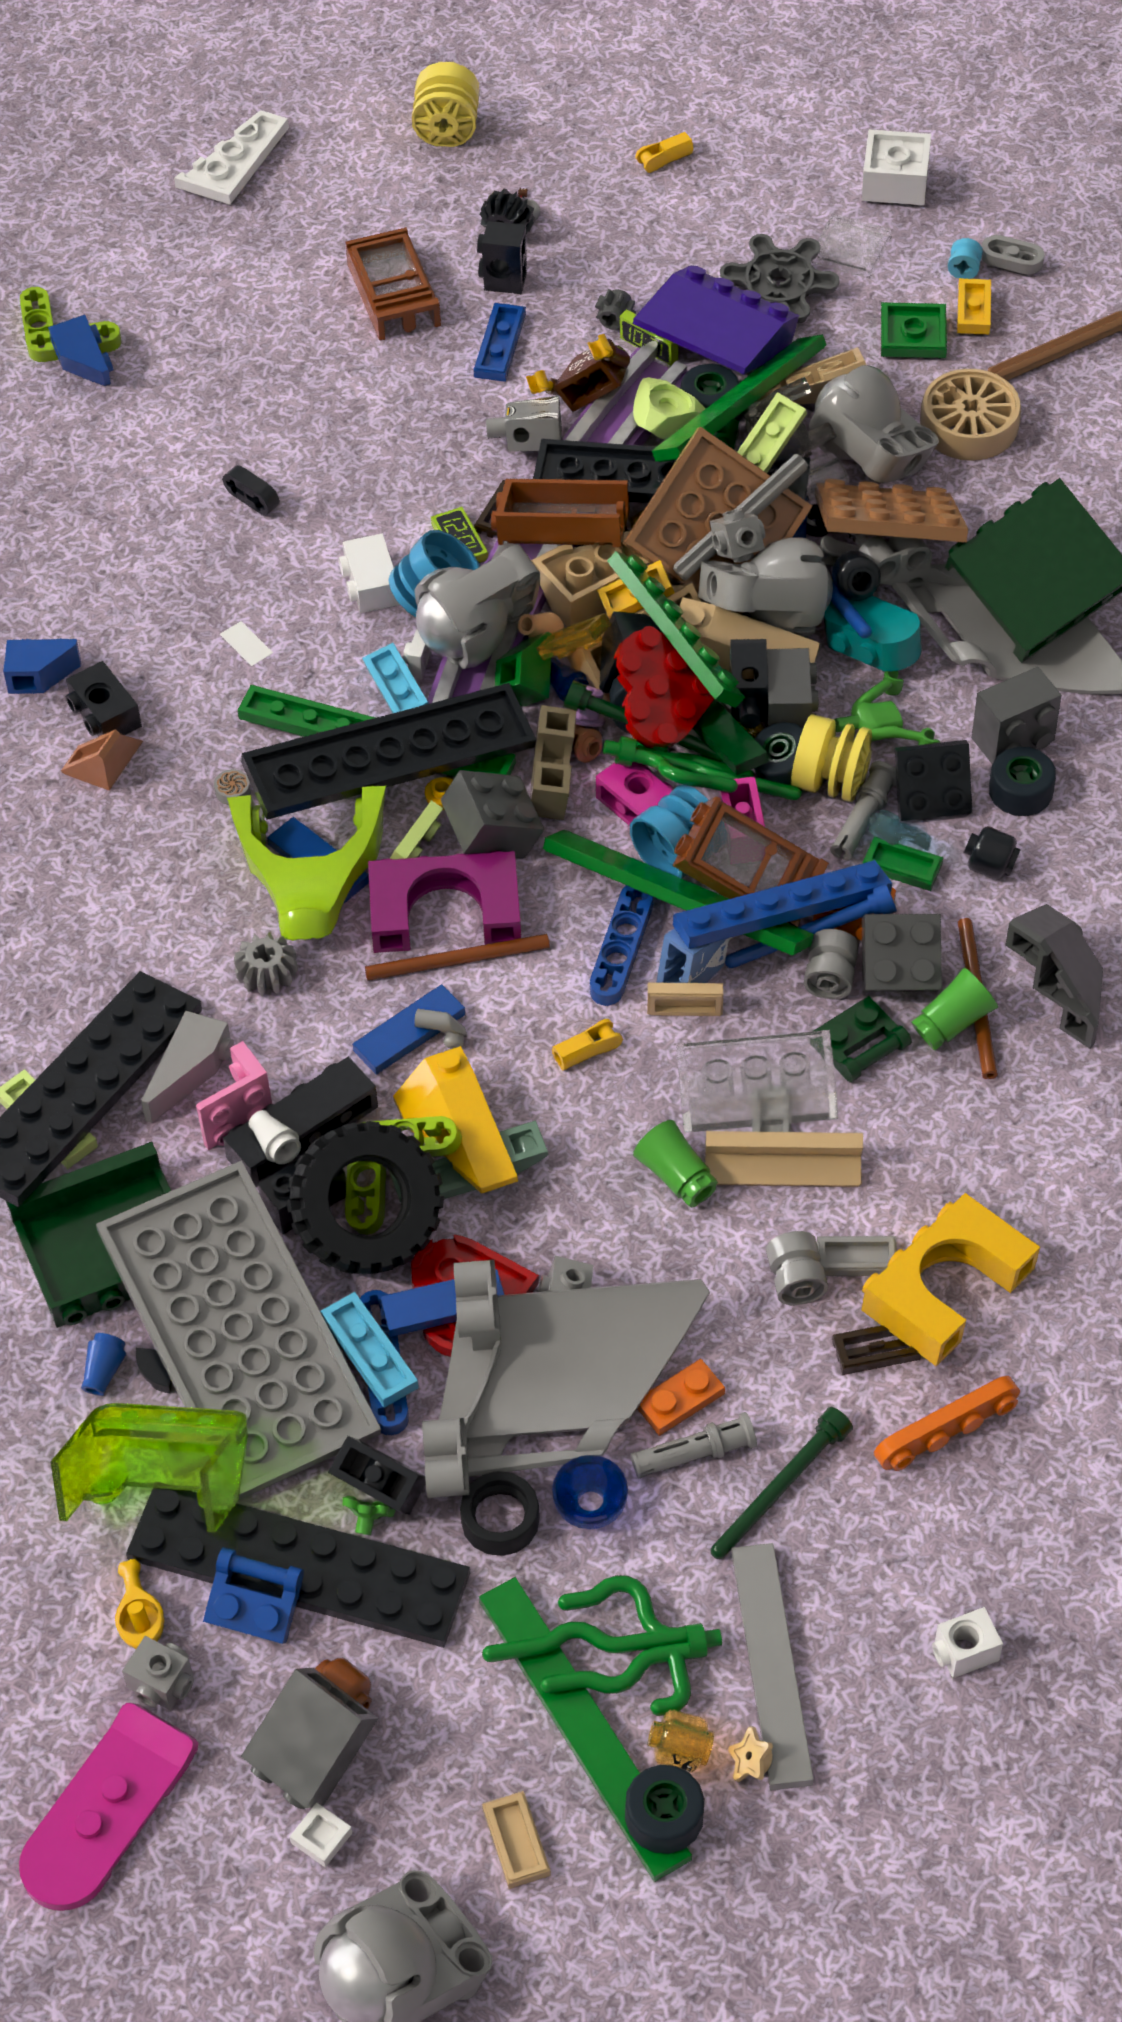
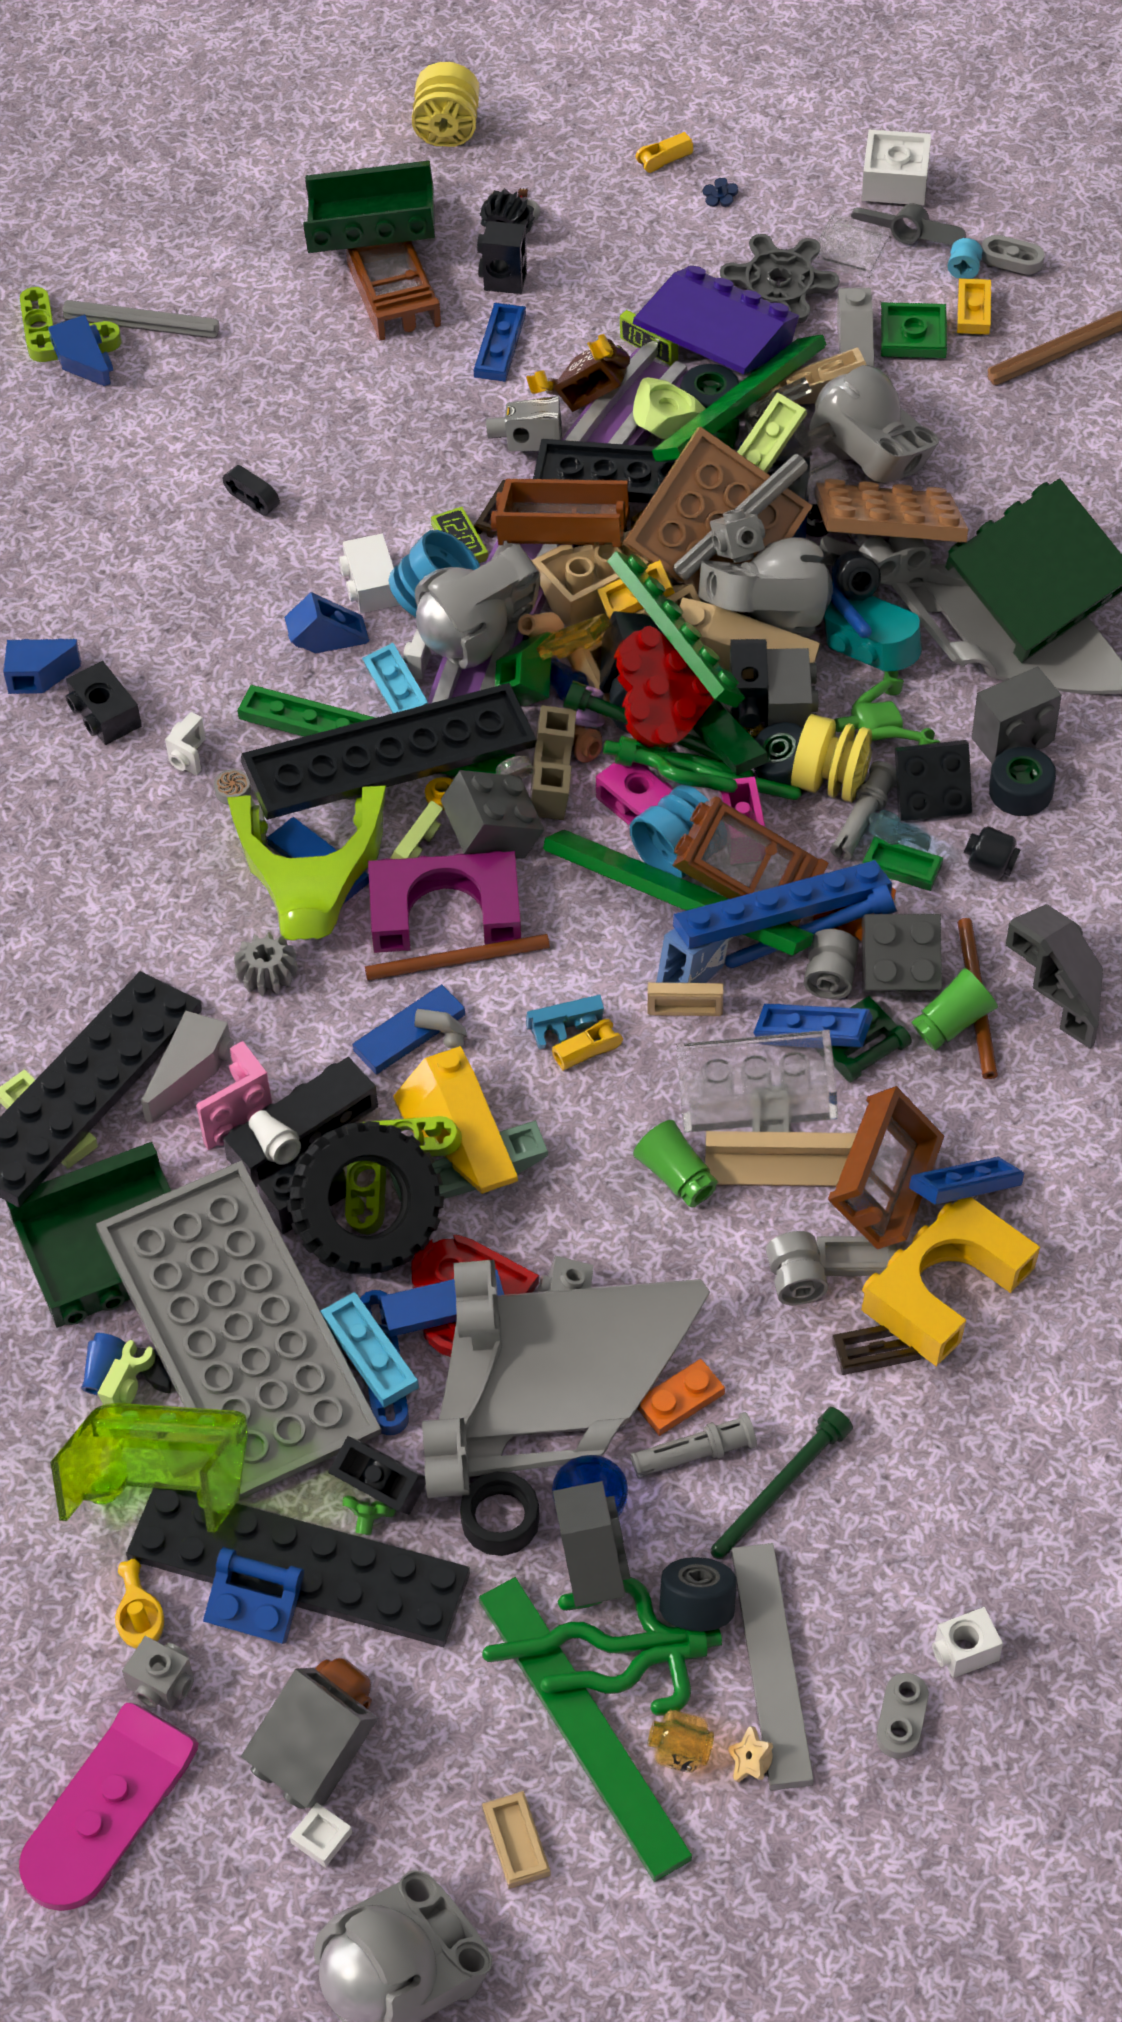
nougat slope [61,729,143,791] -> none
white wing [174,110,289,205] -> none
white sticker [220,621,273,666] -> none
blue beam [590,885,653,1006] -> none
dark grey gear [595,289,636,330] -> none
black wheel [625,1765,705,1854] -> none
orange plate [874,1376,1020,1471] -> none
tan piece [920,369,1021,461] -> none
none -> light grey axle [63,300,219,338]
none -> yellowish green plate [97,1340,156,1415]
none -> white bracket [165,712,206,776]
none -> blue slope [284,592,369,654]
none -> dark green panel [303,160,435,253]
none -> clear tile [496,756,534,779]
none -> dark azure plate [526,994,604,1049]
none -> dark grey brick [553,1481,631,1607]
none -> black wheel [659,1557,737,1632]
none -> dark blue plant [702,178,739,207]
none -> blue tile [753,1003,873,1047]
none -> dark orange door [828,1086,945,1250]
none -> light grey slope [836,288,874,367]
none -> dark grey piece [851,203,966,245]
none -> light grey plate [876,1673,929,1759]
none -> blue tile [909,1156,1024,1205]

